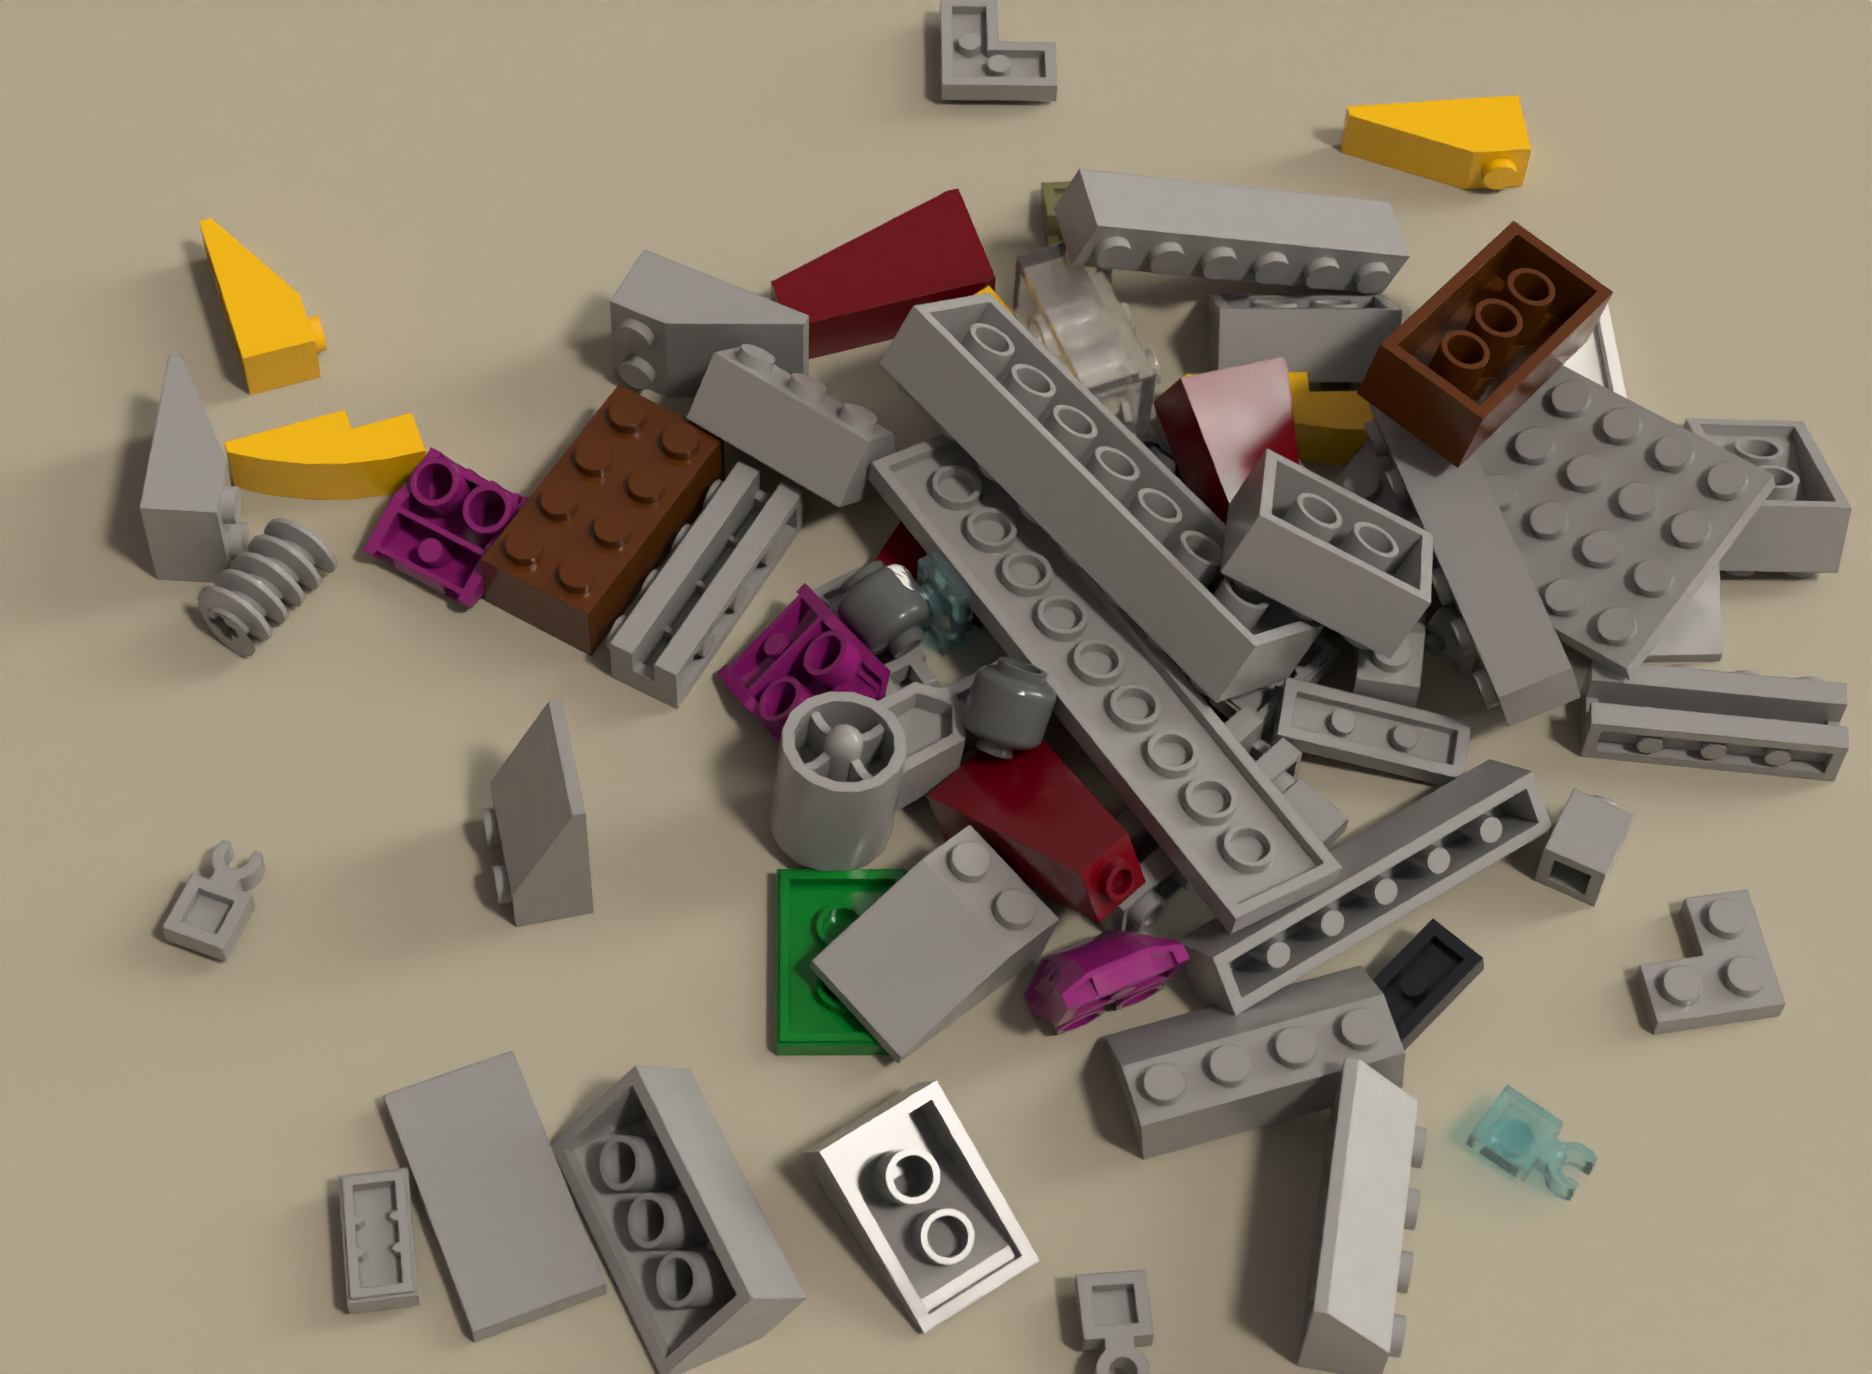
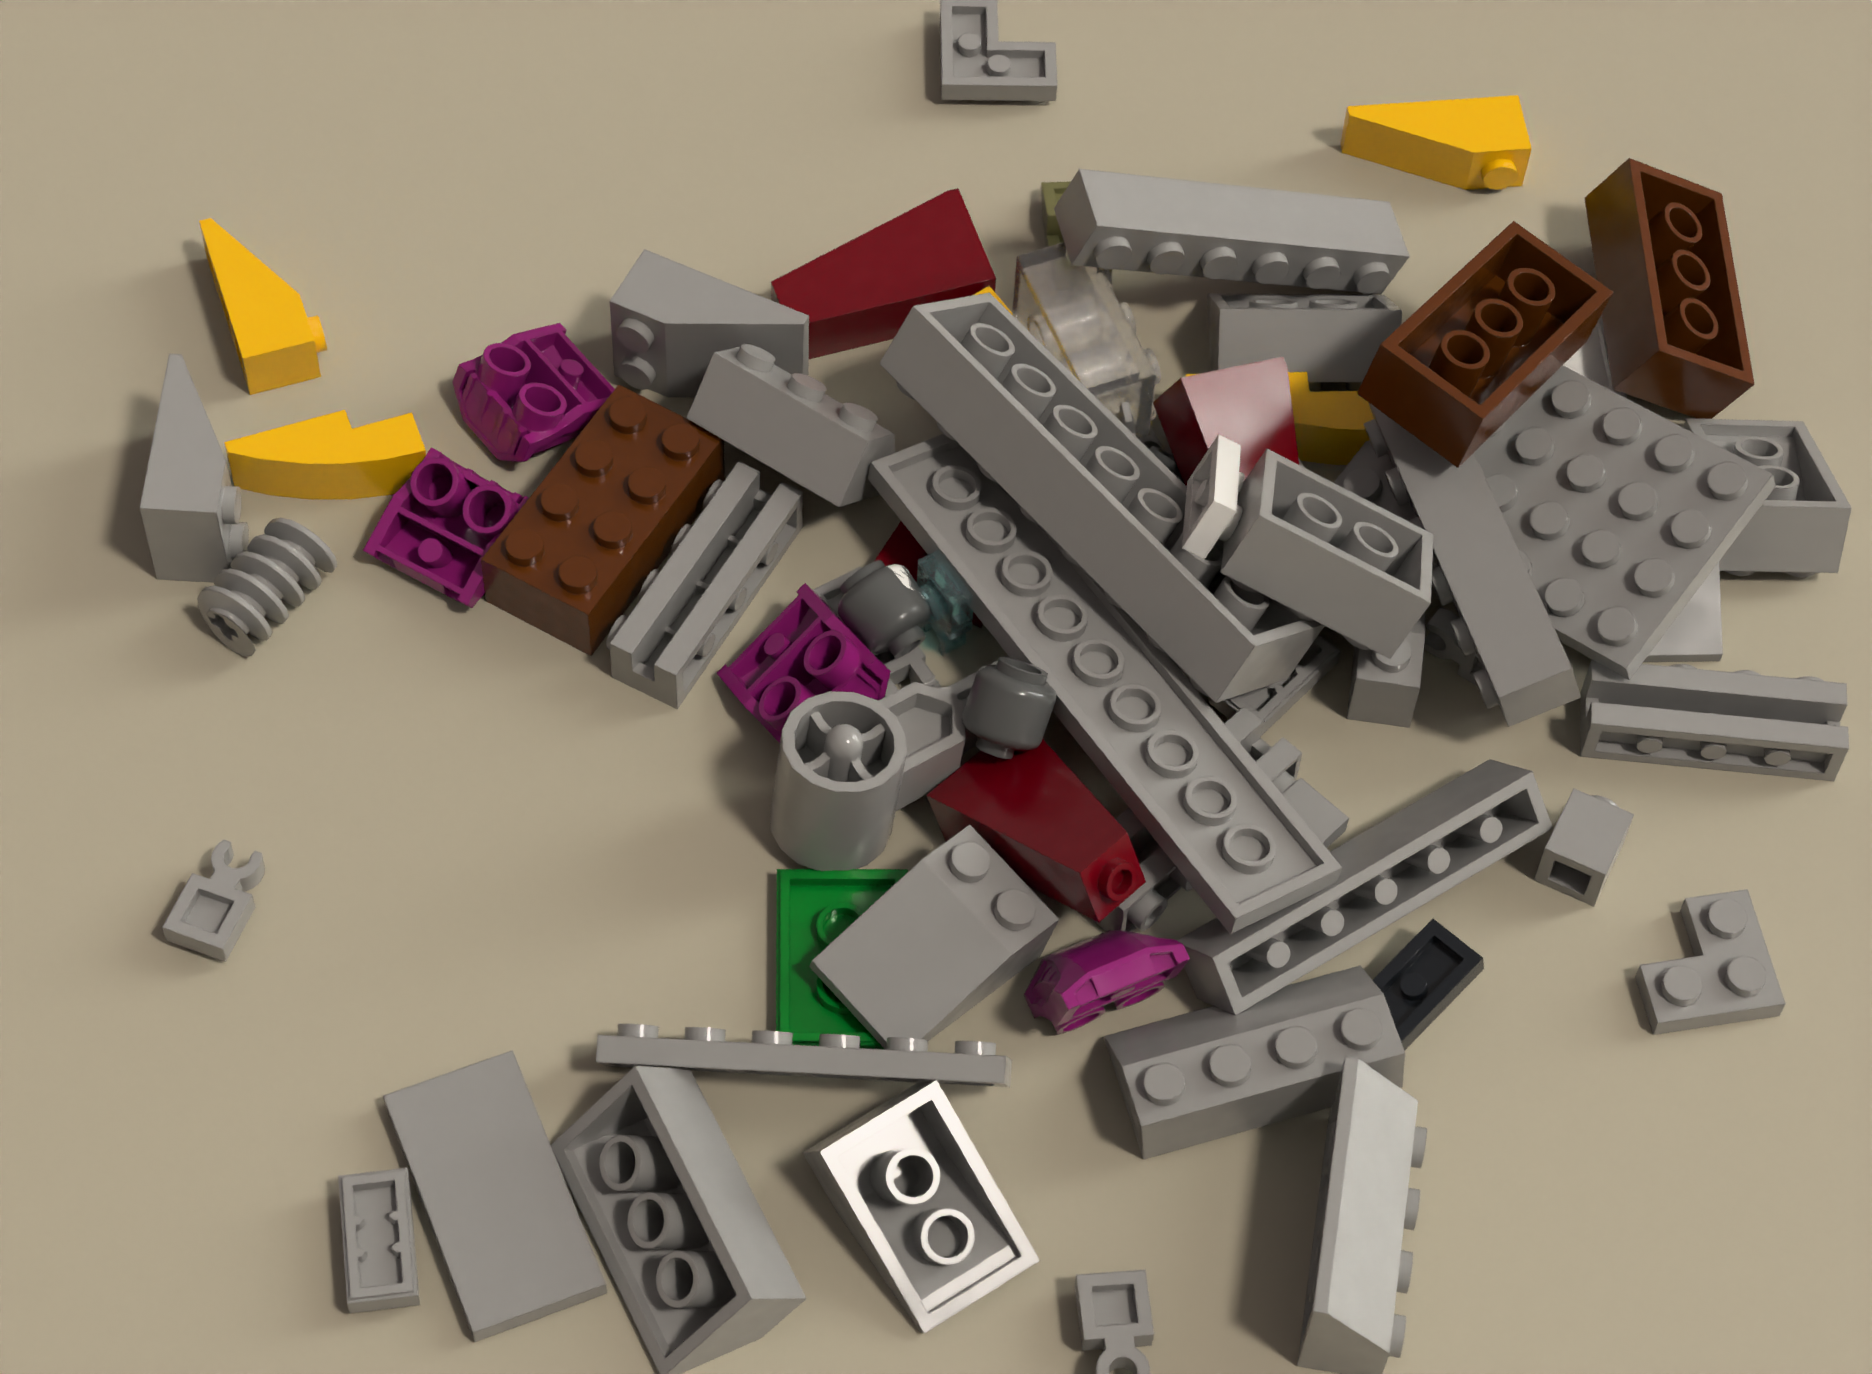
light grey slope [481,699,594,927] -> none
light grey plate [1271,677,1472,786] -> none
clear light blue plate [1466,1084,1598,1201] -> none
none -> magenta slope [452,323,615,462]
none -> light grey plate [596,1024,1012,1087]
none -> white plate [1182,434,1245,559]
none -> reddish brown brick [1585,158,1755,419]

